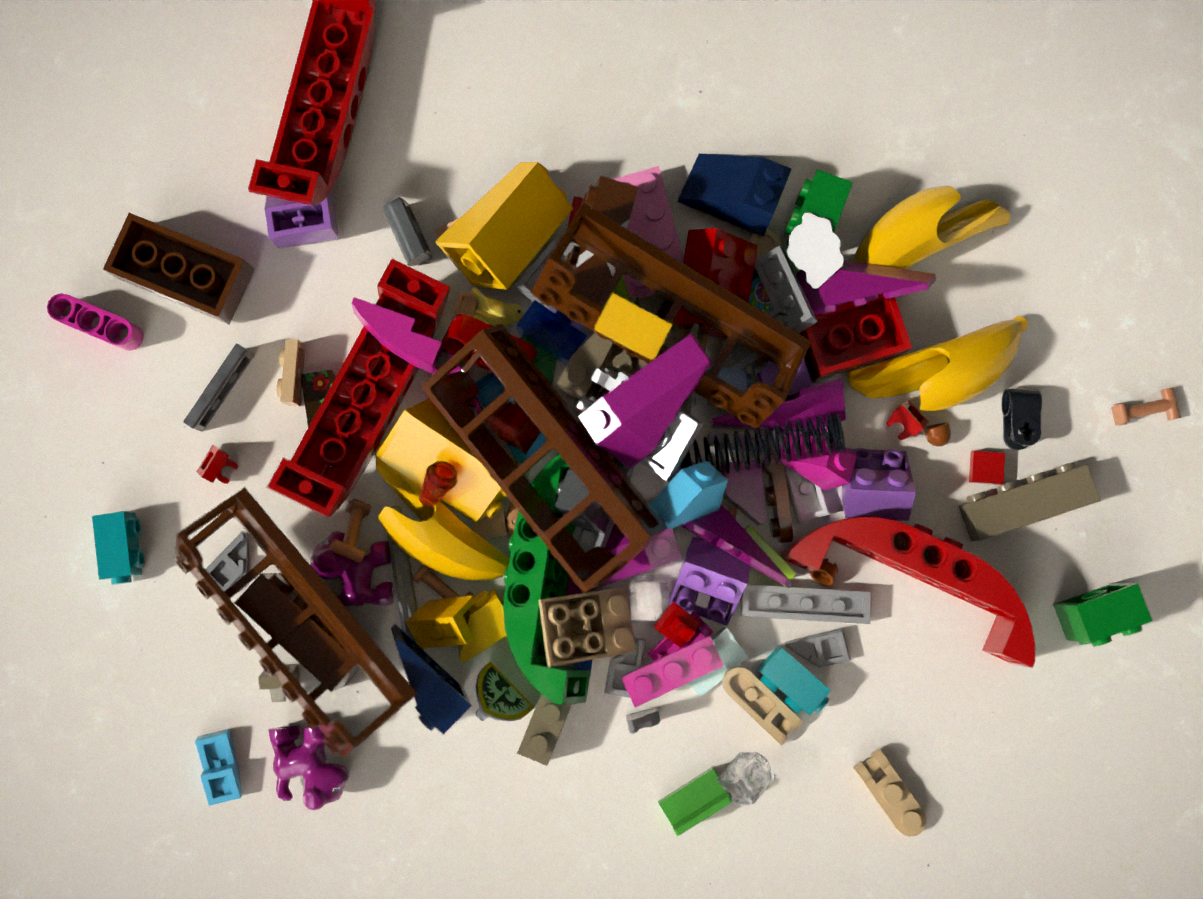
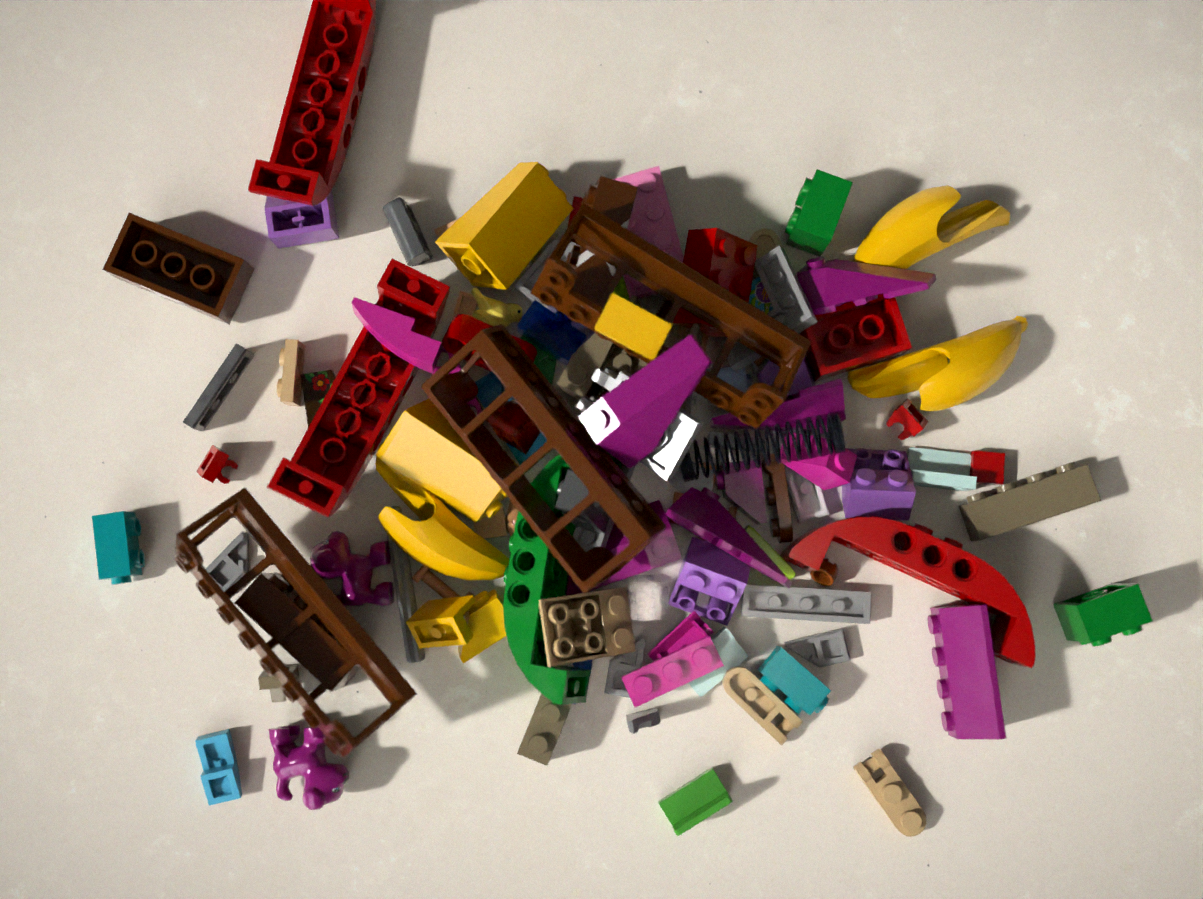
dark pink beam [47,293,144,351] -> none
nougat piece [329,498,372,563] -> none
dark blue slope [391,624,472,735] -> none
clear red cone [419,461,457,507] -> none
shield [475,661,534,722] -> none
medium azure slope [649,461,728,529] -> none
red tile [654,601,701,648] -> none
dark blue slope [677,154,792,237] -> none
clear brick [717,752,777,804] -> none
white sticker [787,213,844,289] -> none
dark orange hinge [924,422,951,446] -> none
black piece [1001,389,1042,450] -> none
nougat piece [1111,387,1181,426] -> none
none -> light aqua panel [907,447,977,492]
none -> magenta slope [927,603,1006,739]

